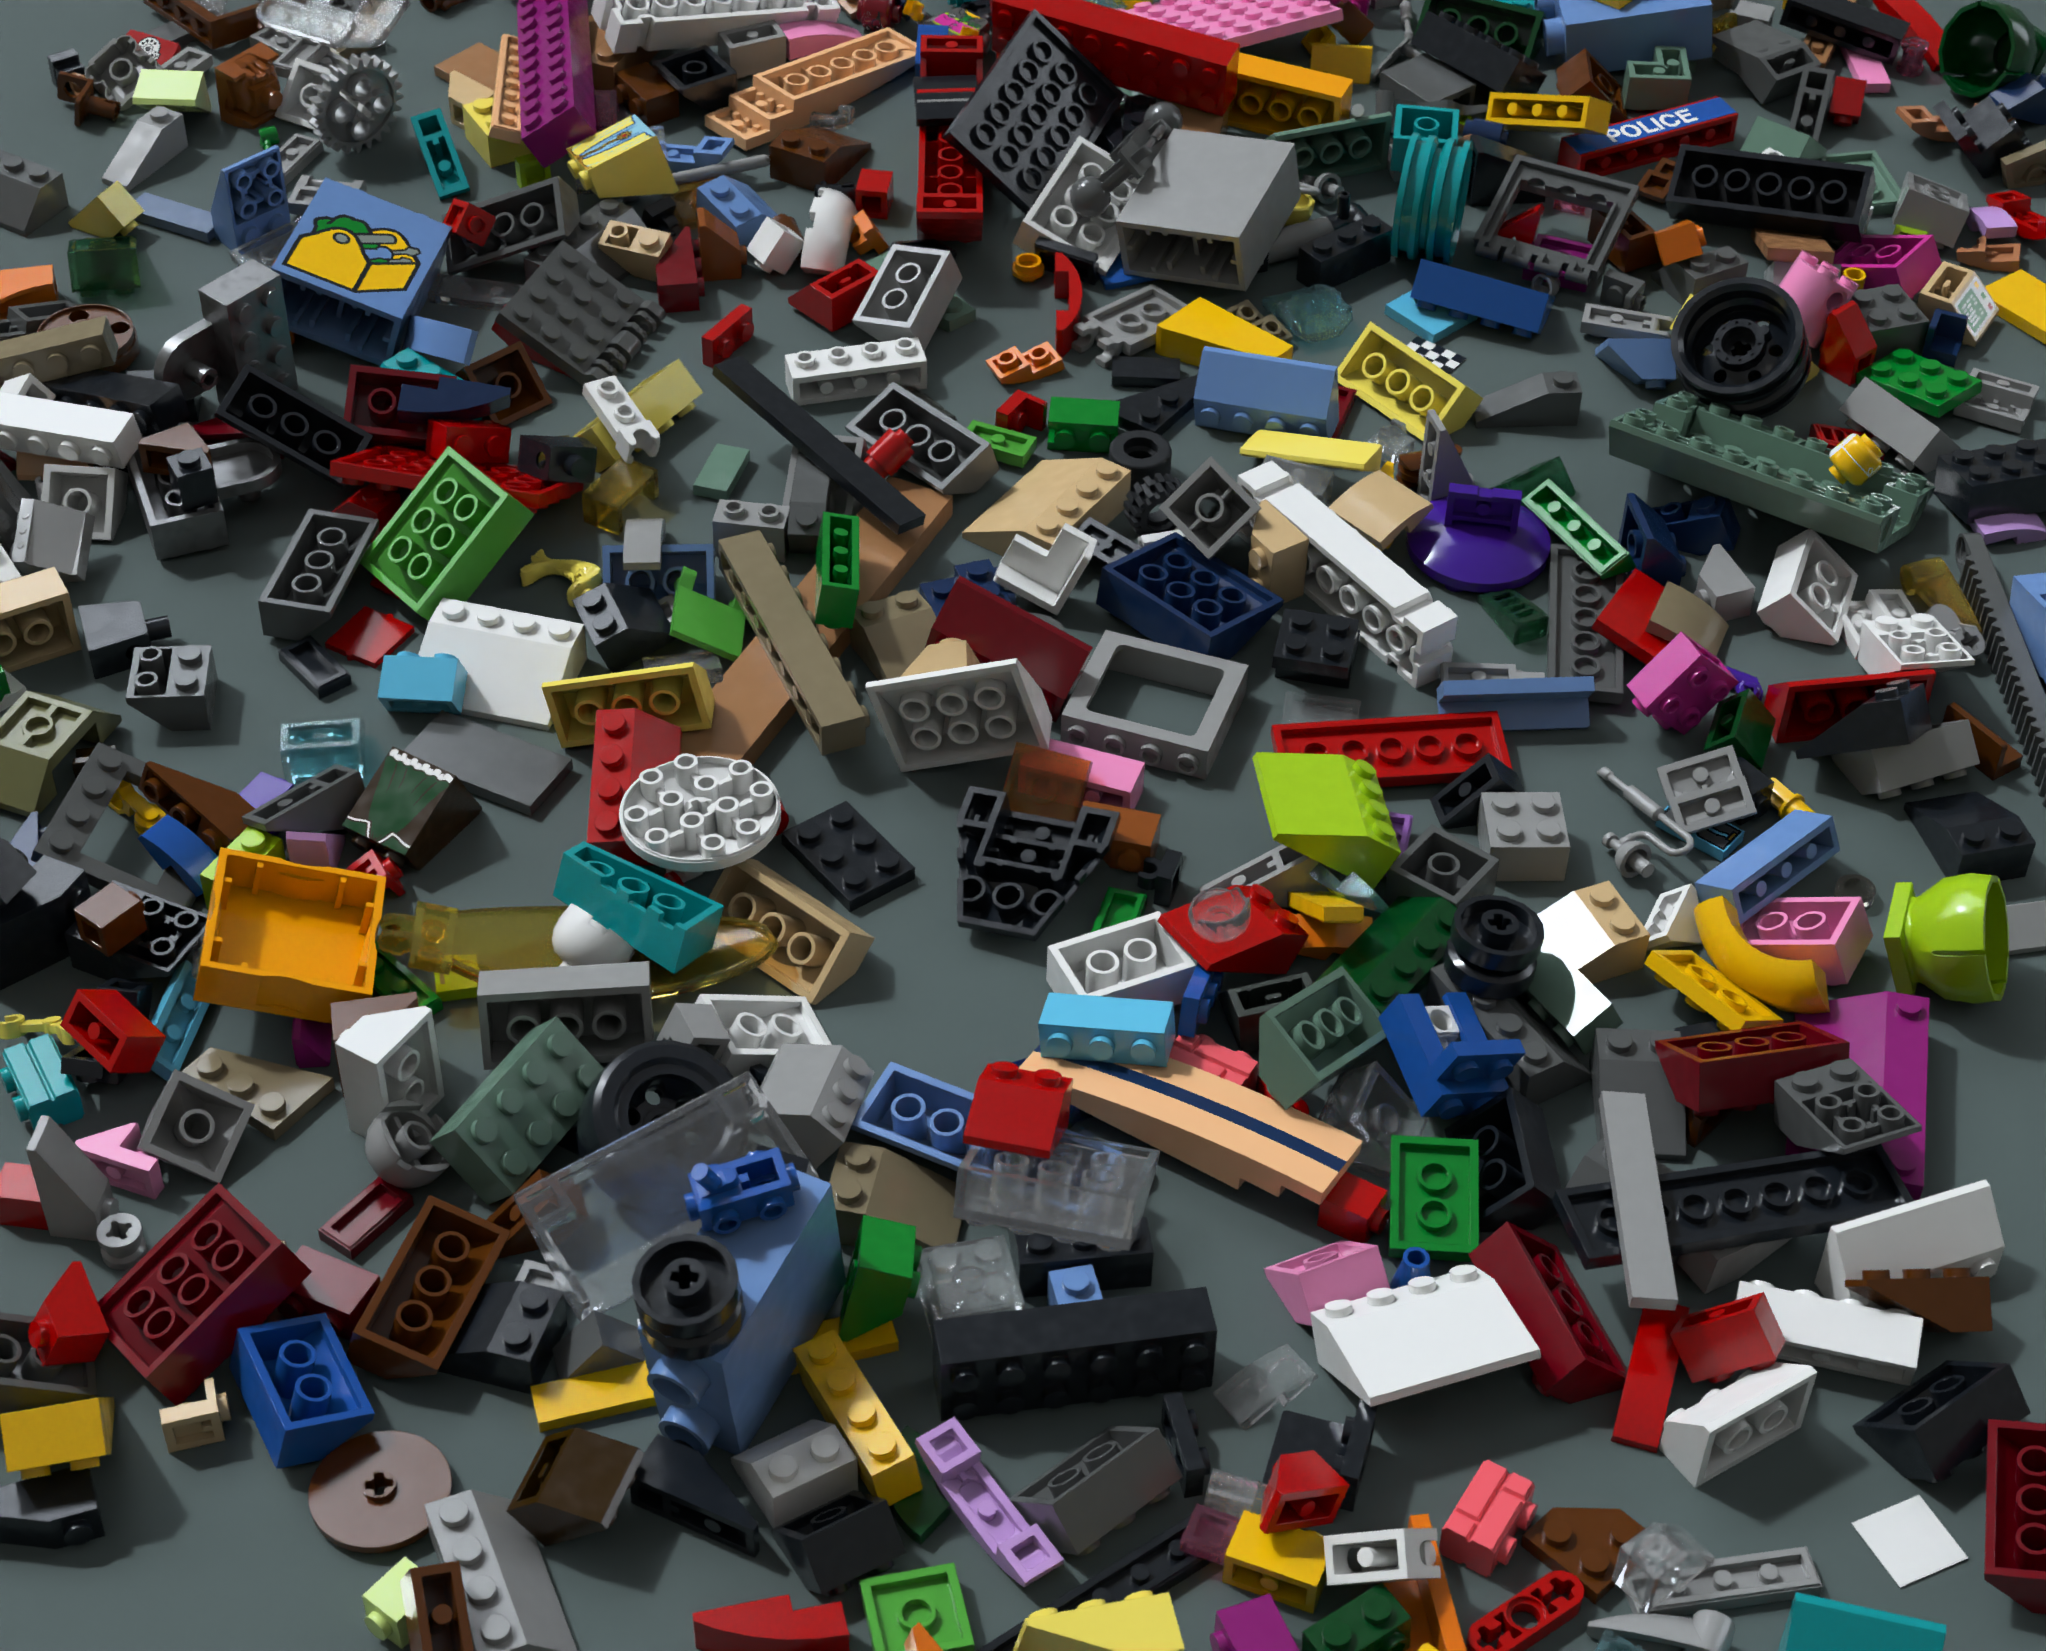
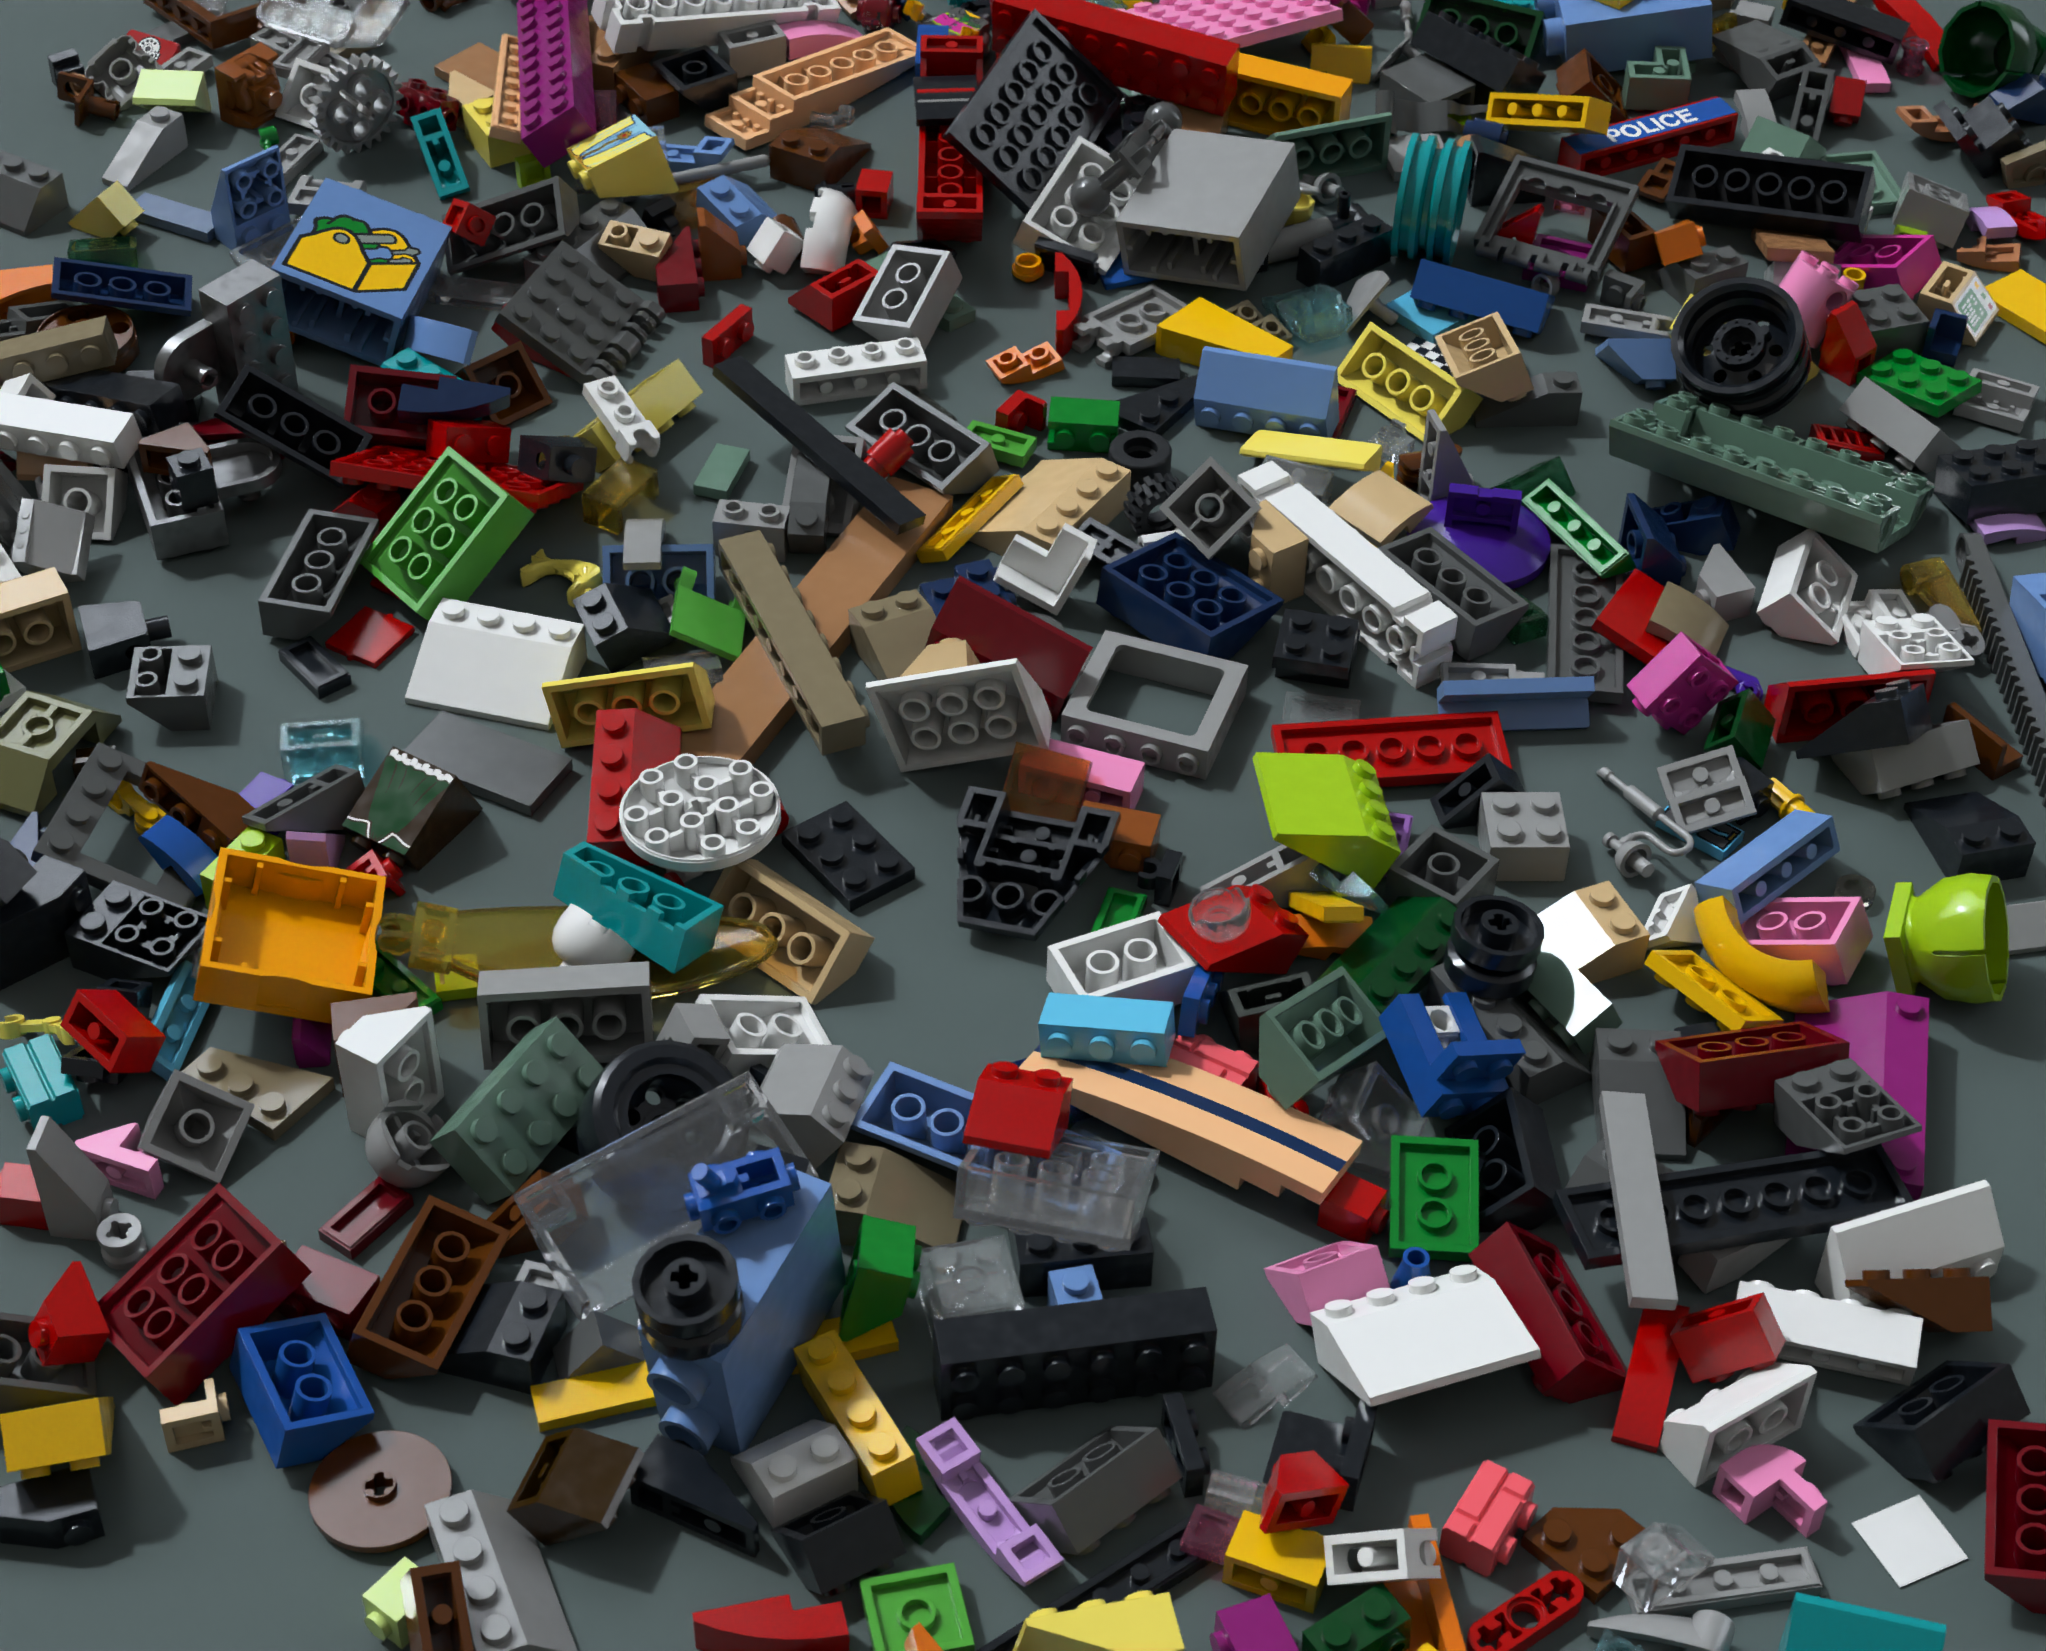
reddish brown brick [74,882,147,958] -> none
medium azure brick [377,651,468,715] -> none
green brick [815,511,859,629] -> none
white bar [1350,104,1364,119] -> none
teal brick [1390,104,1460,173] -> none
yellow head [1829,433,1884,486] -> none
none -> dark blue slope [51,257,192,317]
none -> dark red brick [396,78,460,131]
none -> yellow tile [916,474,1024,563]
none -> light grey shield [1343,271,1398,333]
none -> dark grey slope [1378,527,1529,661]
none -> tan slope [1435,311,1534,402]
none -> bright pink brick [1712,1444,1828,1538]
none -> light grey slope [1733,88,1777,139]

